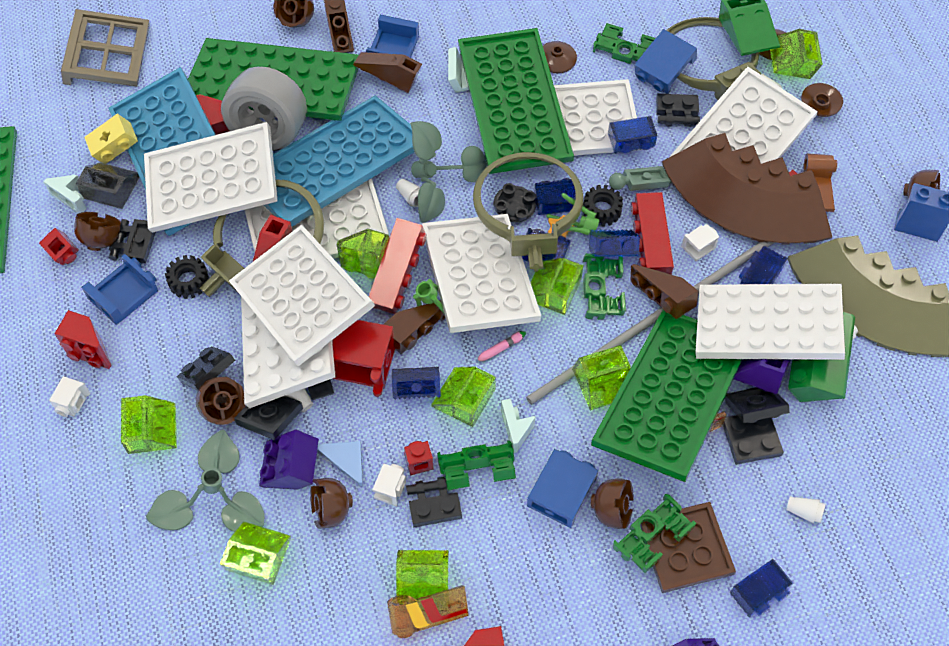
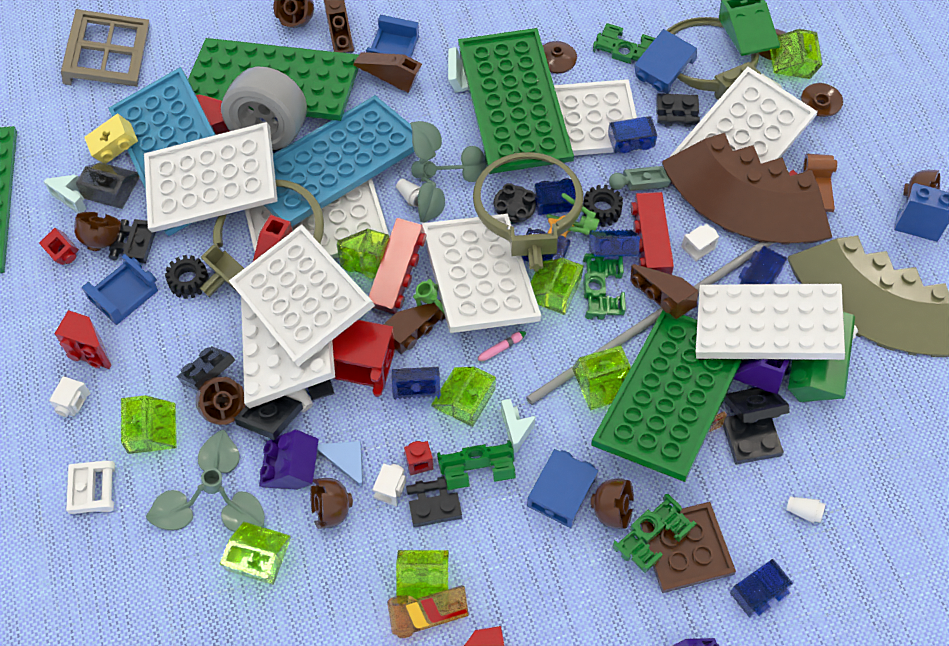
none -> white plate [66,461,115,514]

